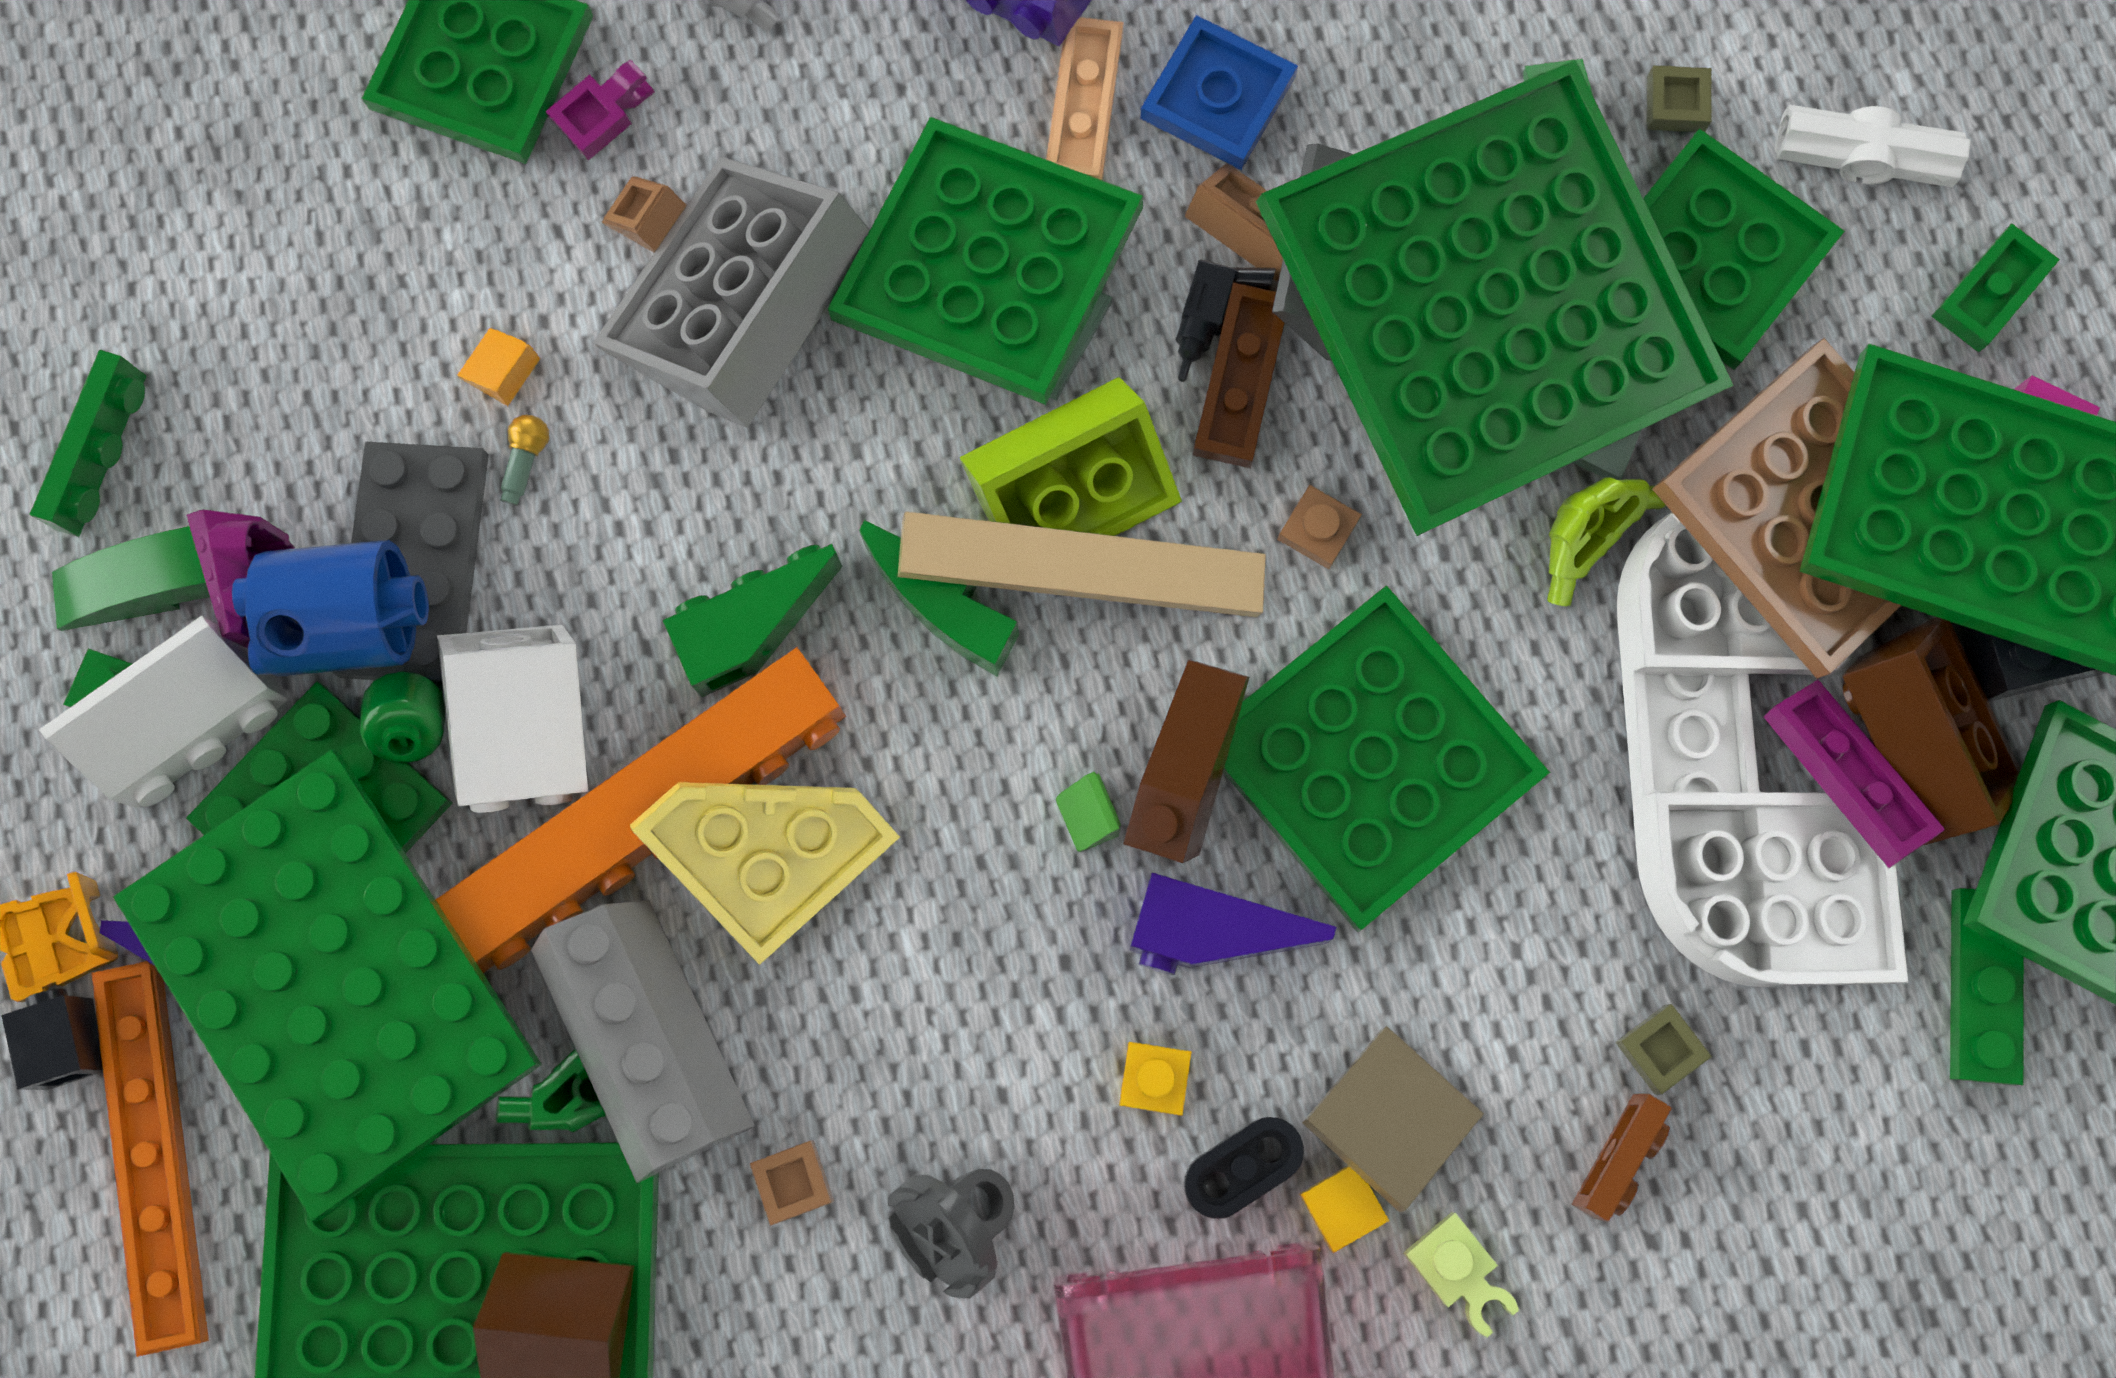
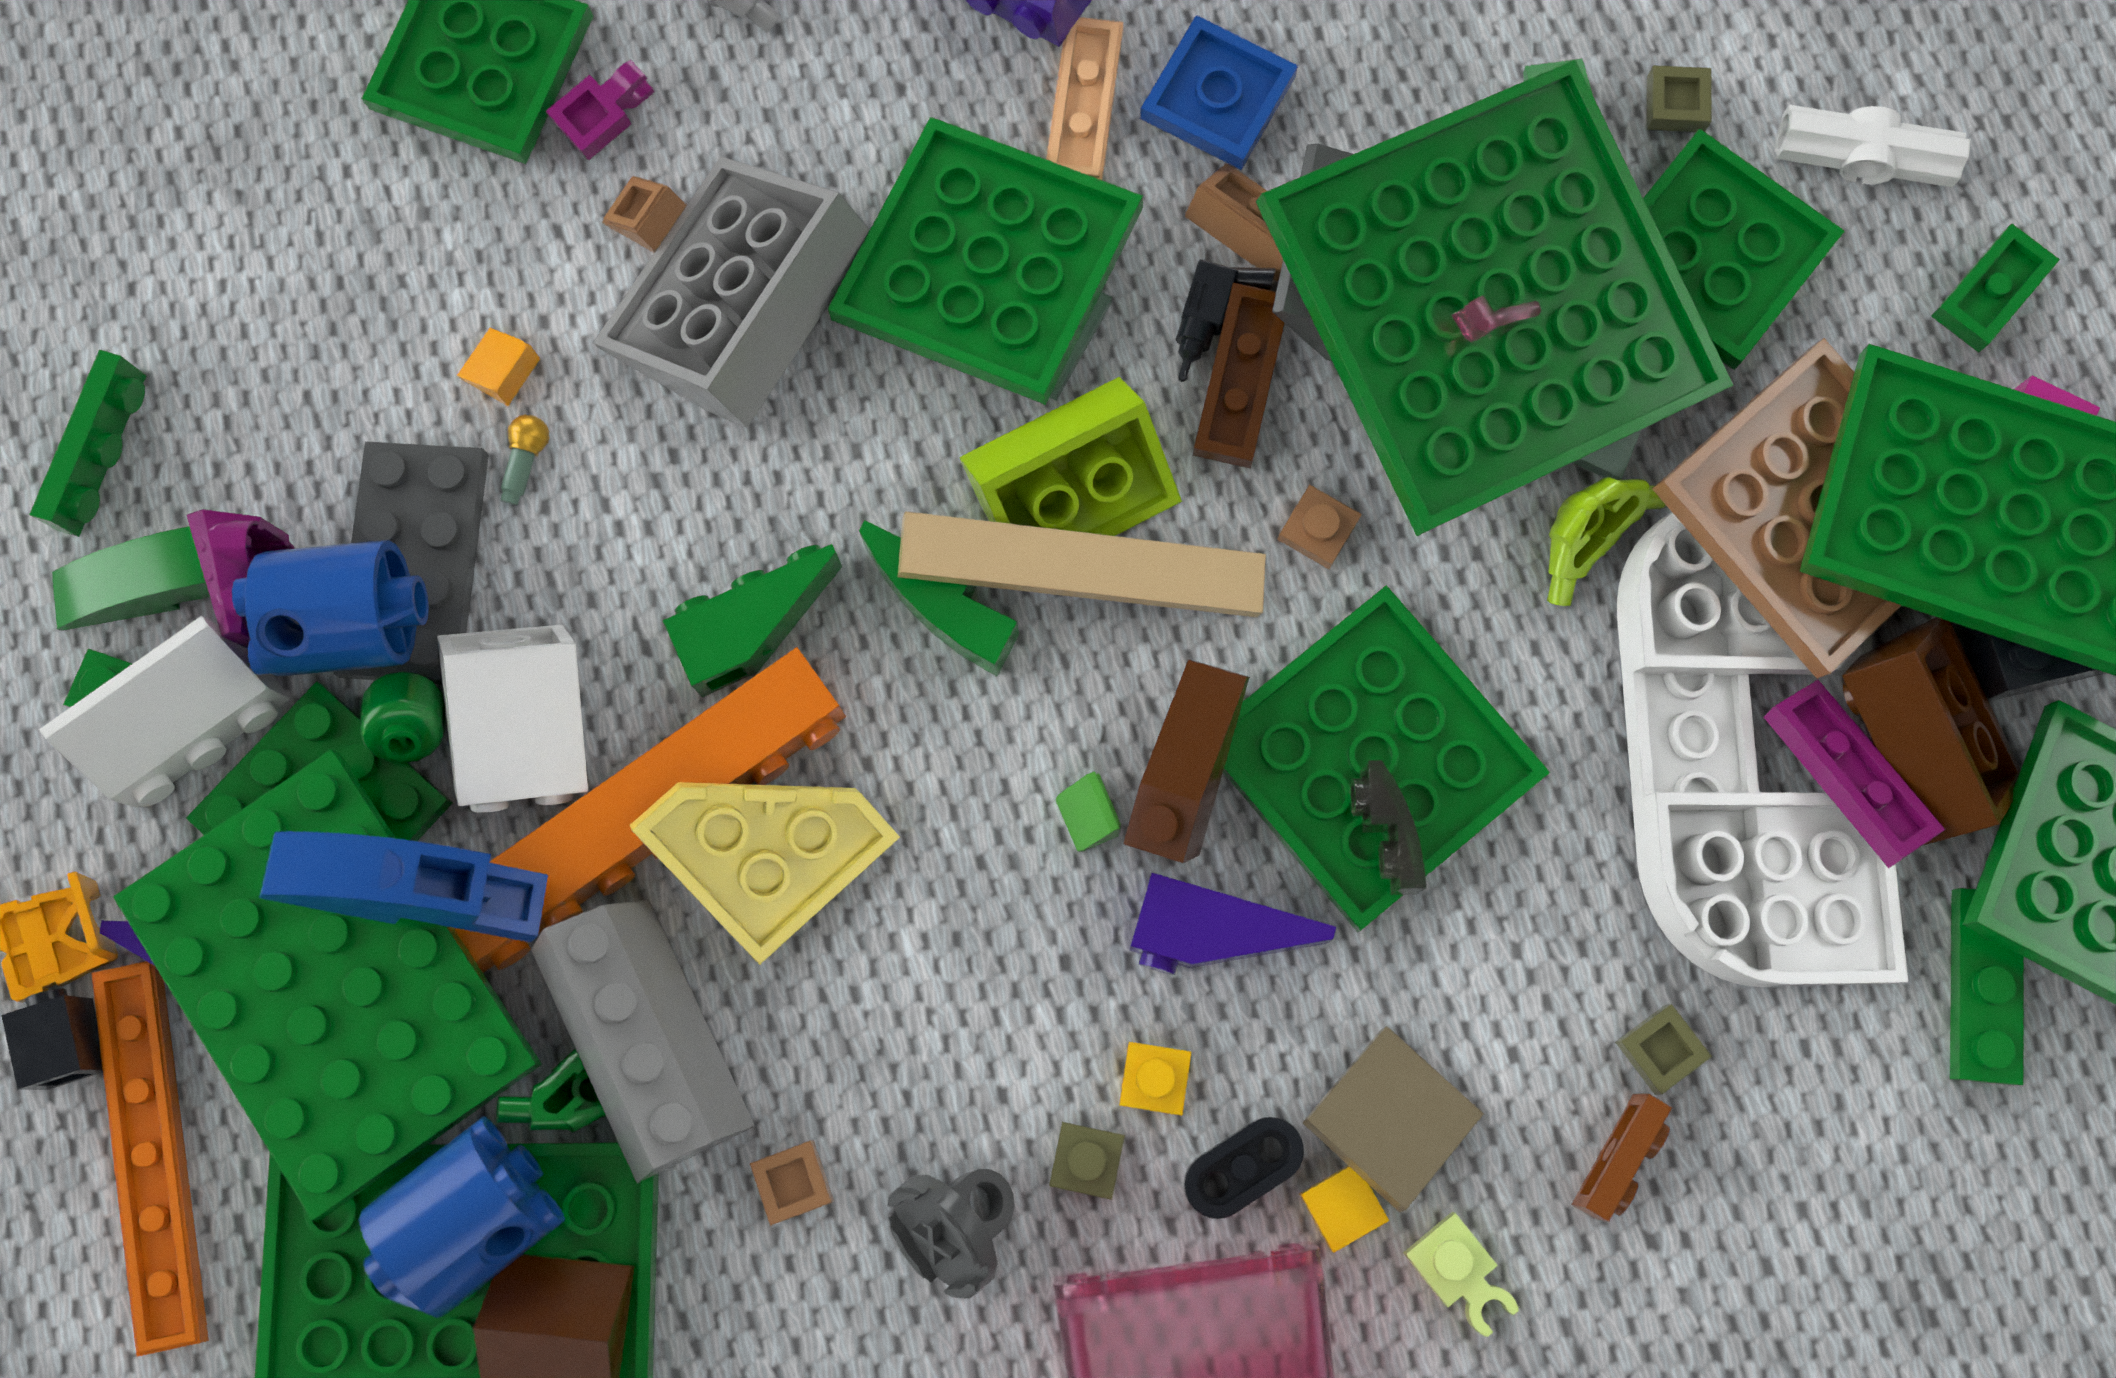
none -> blue slope [259,831,548,943]
none -> blue cylinder [359,1117,565,1318]
none -> olive plate [1049,1122,1125,1200]
none -> clear smoke slope [1350,760,1426,895]
none -> clear pink hand [1452,295,1541,342]

